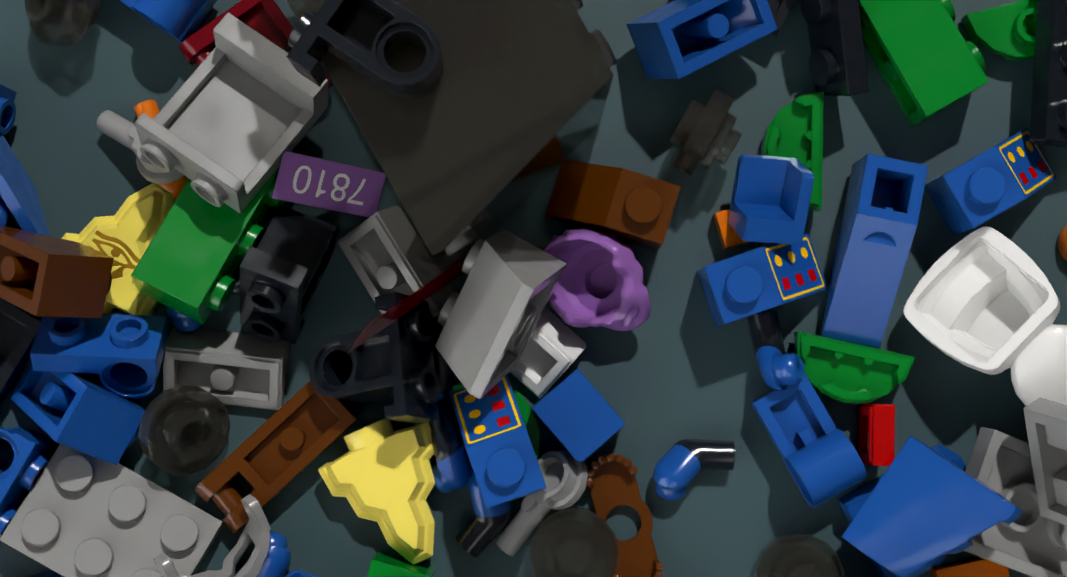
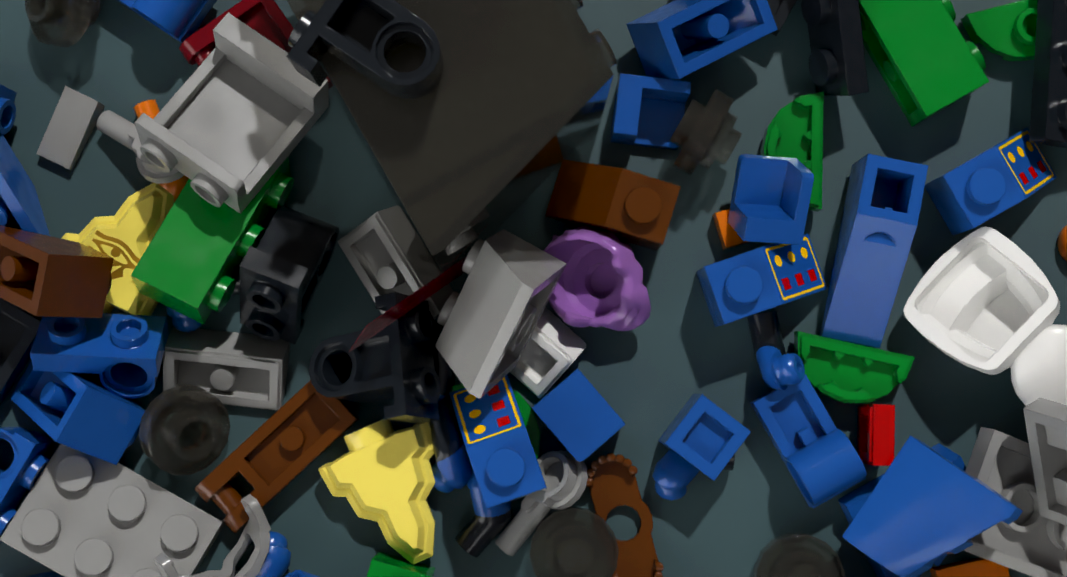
medium lavender sticker [272,151,387,217] -> none
none -> light grey piece [36,86,105,171]
none -> blue panel [610,73,691,150]
none -> blue panel [658,394,751,481]

